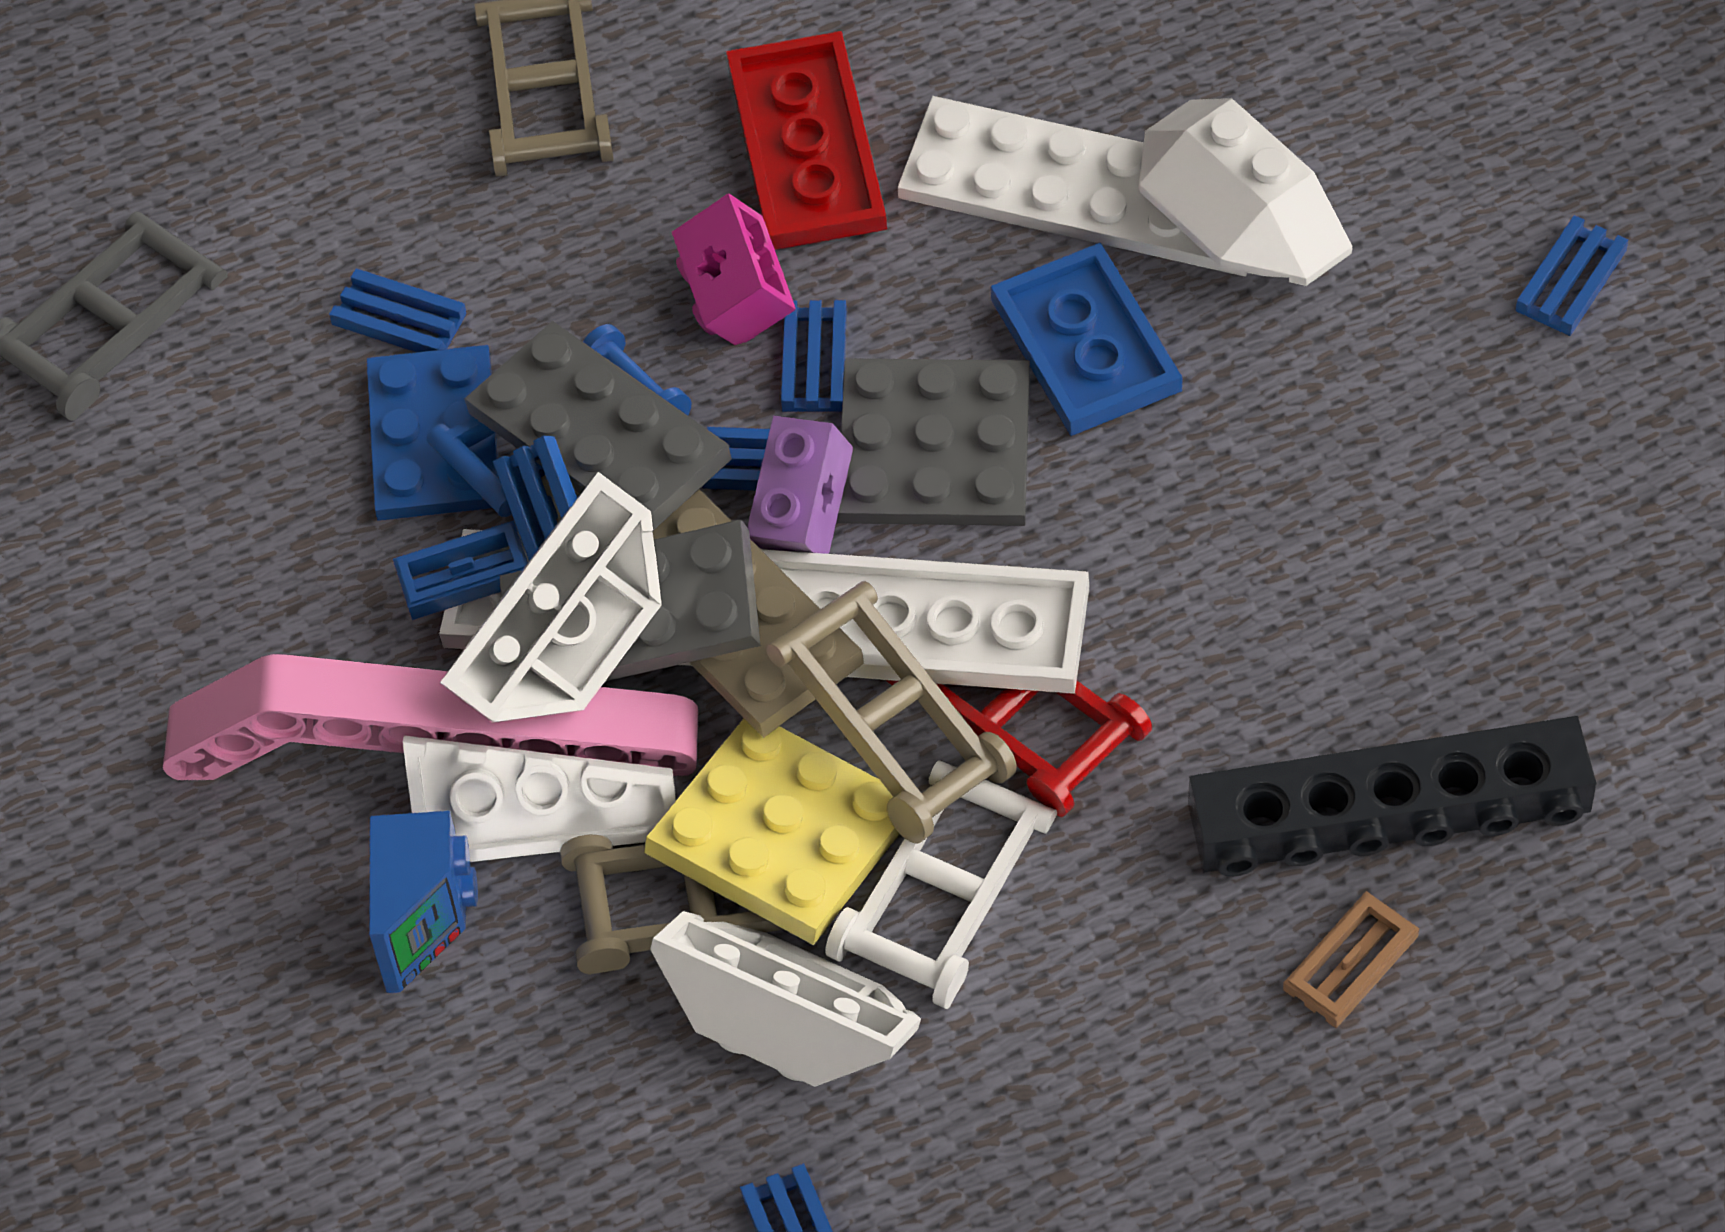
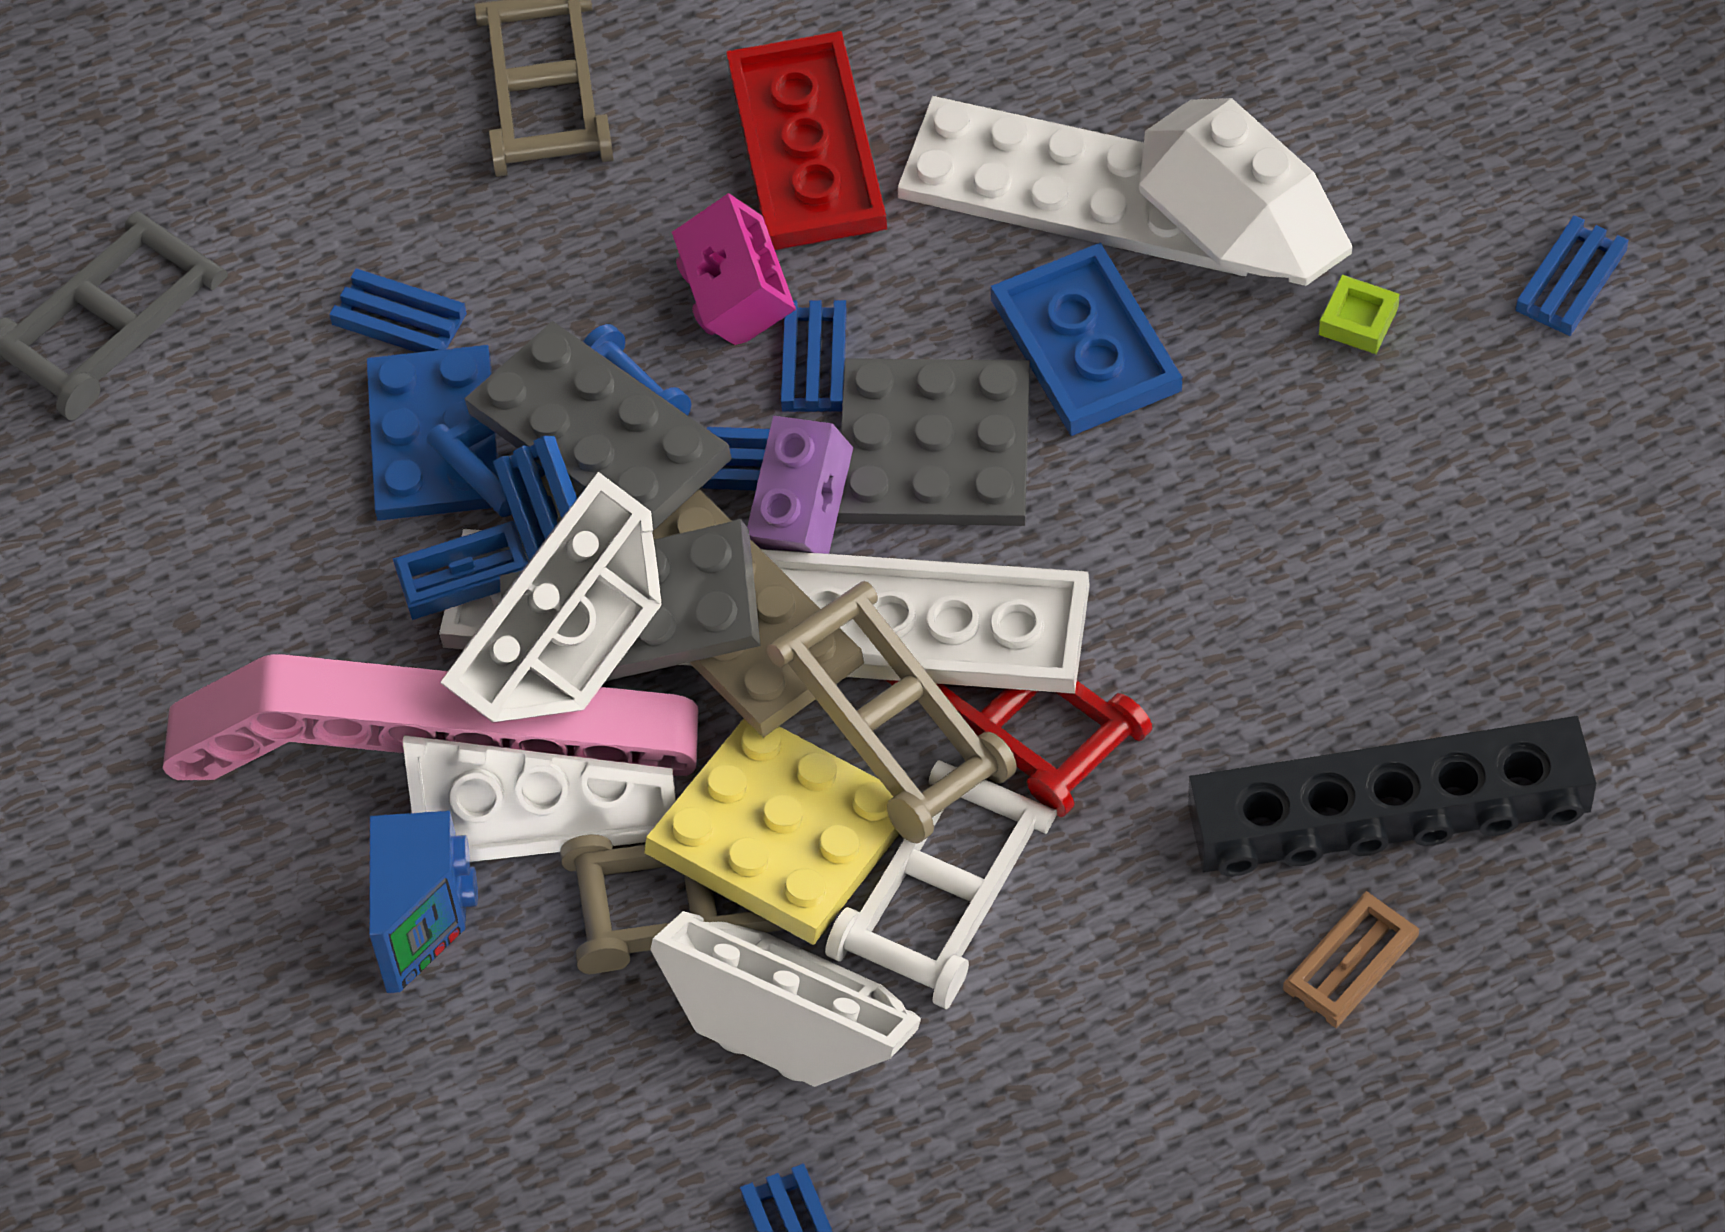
none -> lime plate [1319,275,1400,354]

